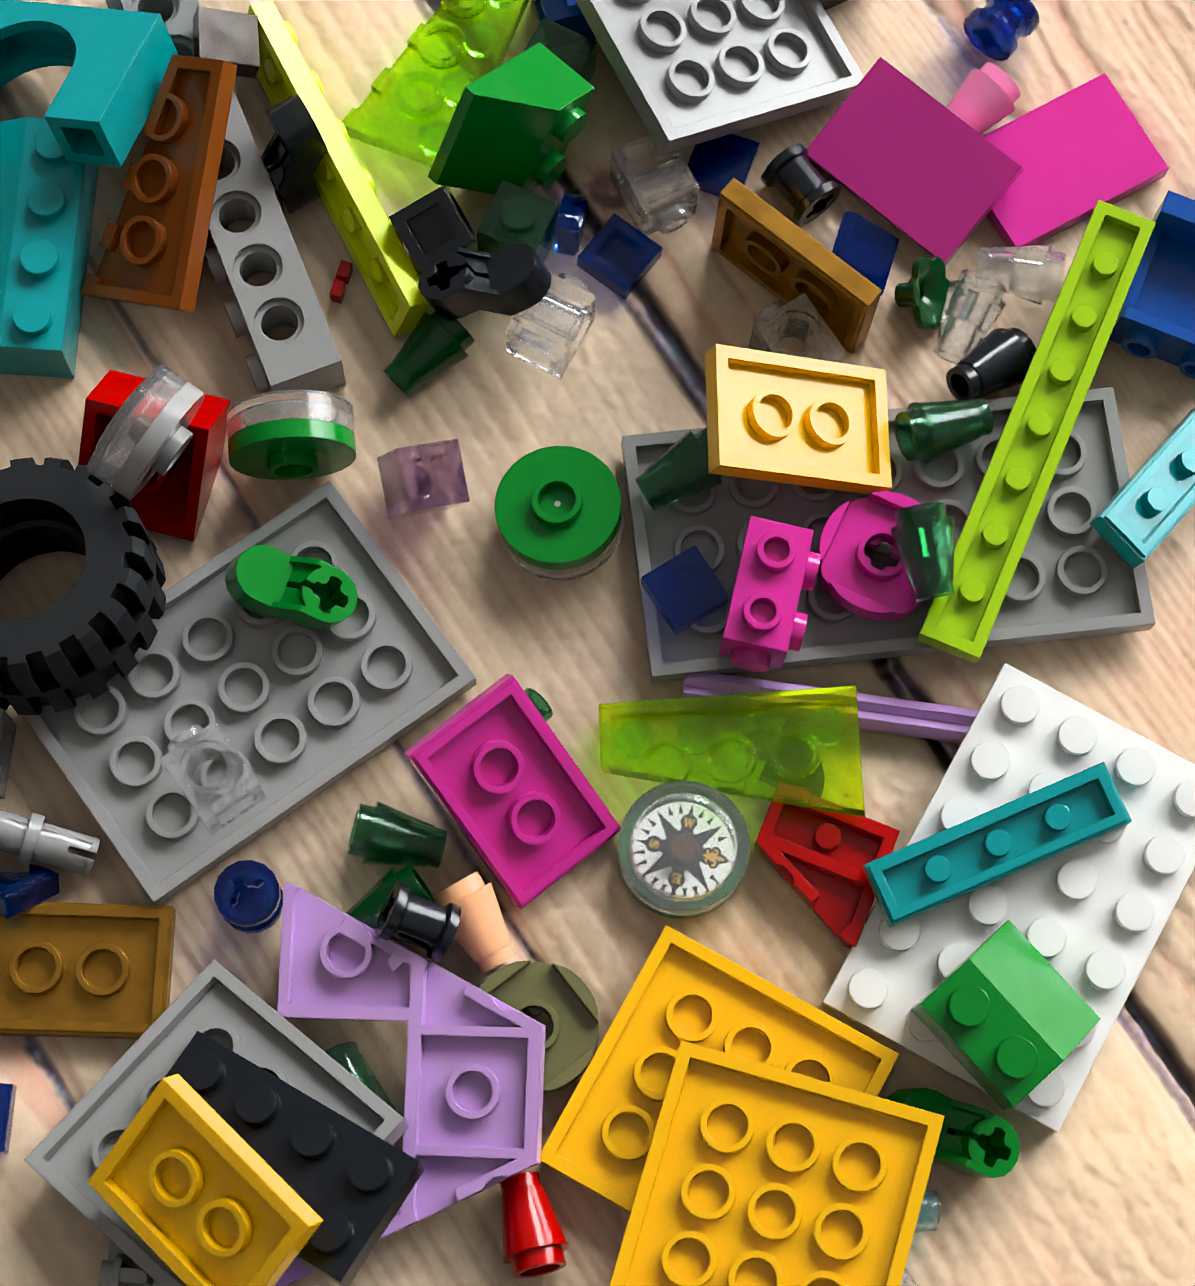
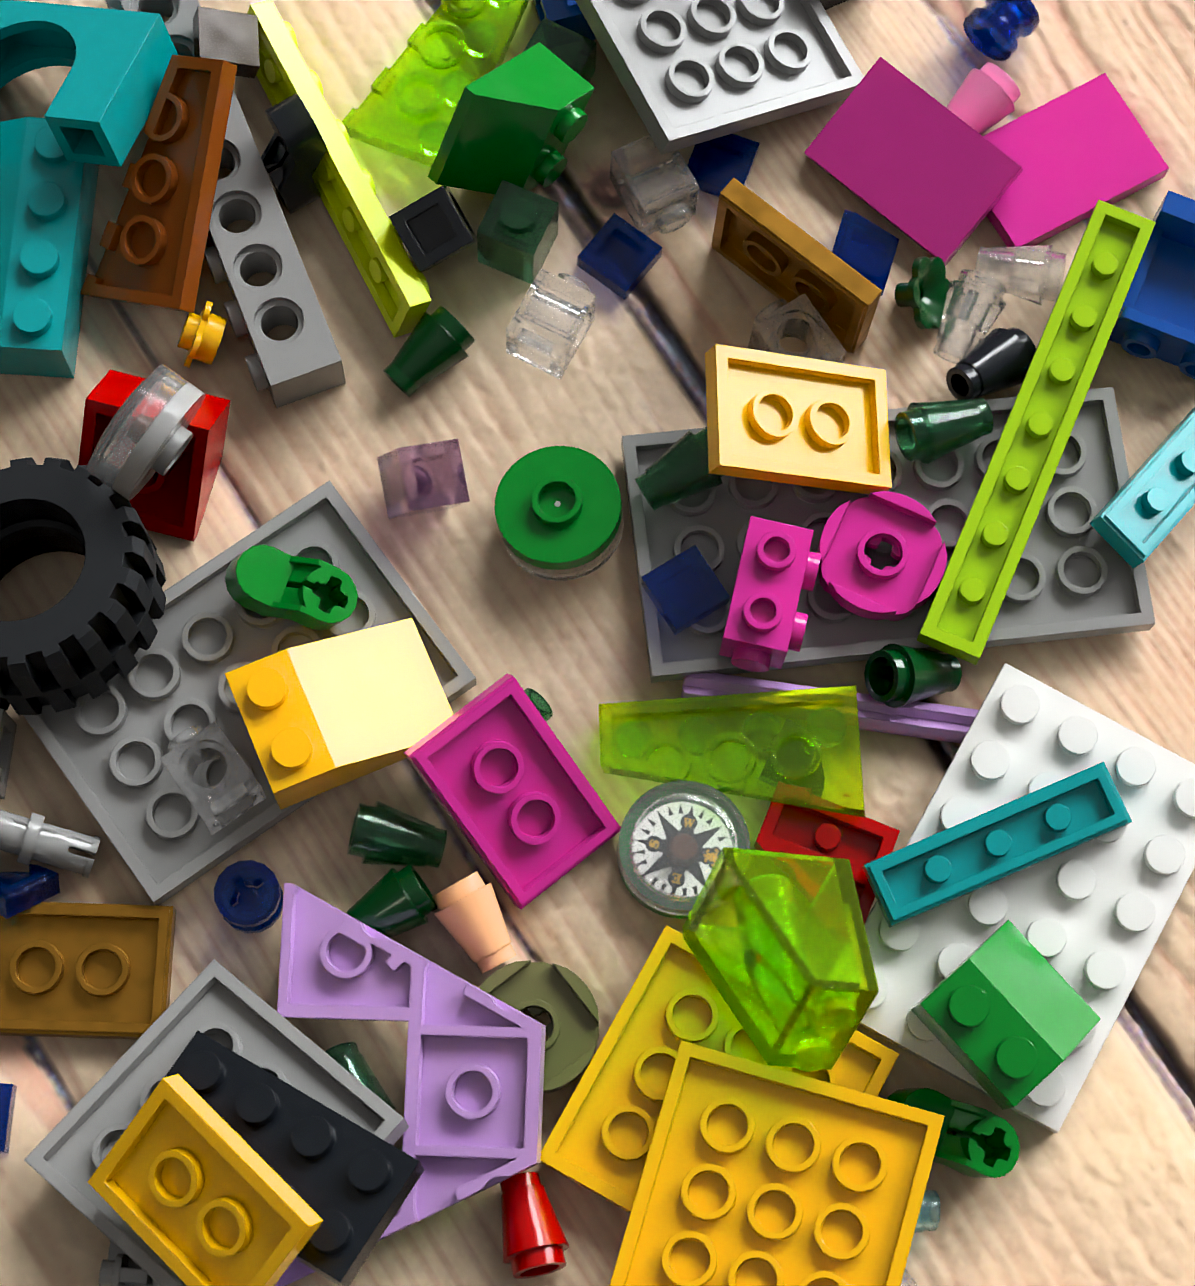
green piece [226,390,356,480] -> none
red piece [329,260,353,304] -> none
black bush [375,881,462,962] -> none
black piece [418,243,552,320] -> none
clear blue tile [554,192,589,256] -> none
black bush [761,143,841,225] -> none
clear green cone [890,502,955,600] -> none
none -> yellow plate [177,301,227,368]
none -> slope [225,618,453,810]
none -> clear neon green slope [682,847,879,1072]
none -> dark green cone [864,643,962,708]

